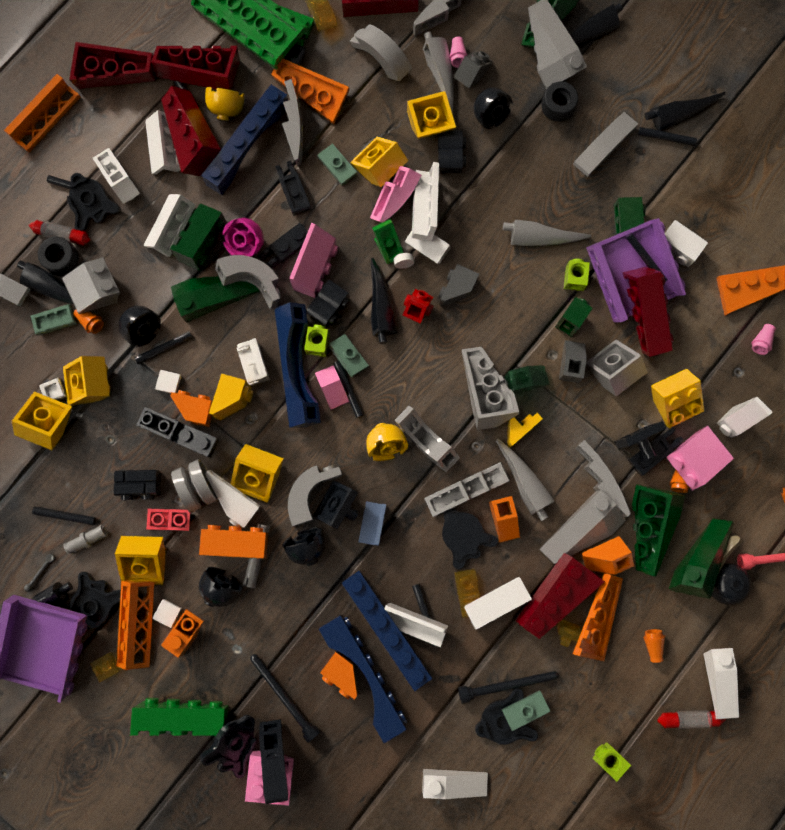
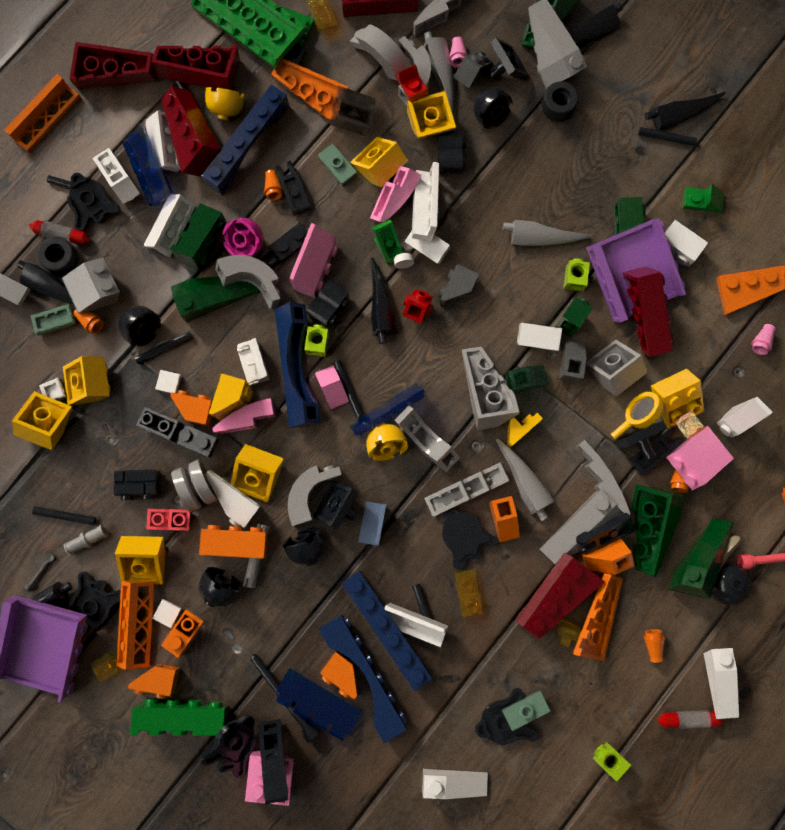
light grey slope [282,79,303,166] -> none
sand green plate [328,334,369,378] -> none
black piece [458,671,559,704] -> none
white panel [464,577,532,629] -> none
light grey slope [573,112,638,177] -> none
black bar [625,232,668,282] -> none
none -> clear blue windscreen [123,124,173,206]
none -> orange slope [128,664,180,699]
none -> bright pink slope [212,398,276,435]
none -> orange cone [264,169,284,201]
none -> clear blue windscreen [275,668,362,740]
none -> clear smoke slope [329,86,376,136]
none -> clear blue windscreen [348,383,425,437]
none -> red slope [395,64,428,103]
none -> light grey arch [398,36,431,106]
none -> black tile [488,38,530,81]
none -> white hinge [517,323,562,351]
none -> black hinge [576,513,634,555]
none -> yellow piece [611,392,663,440]
none -> clear yellow tile [674,410,705,439]
none -> green slope [683,184,724,213]

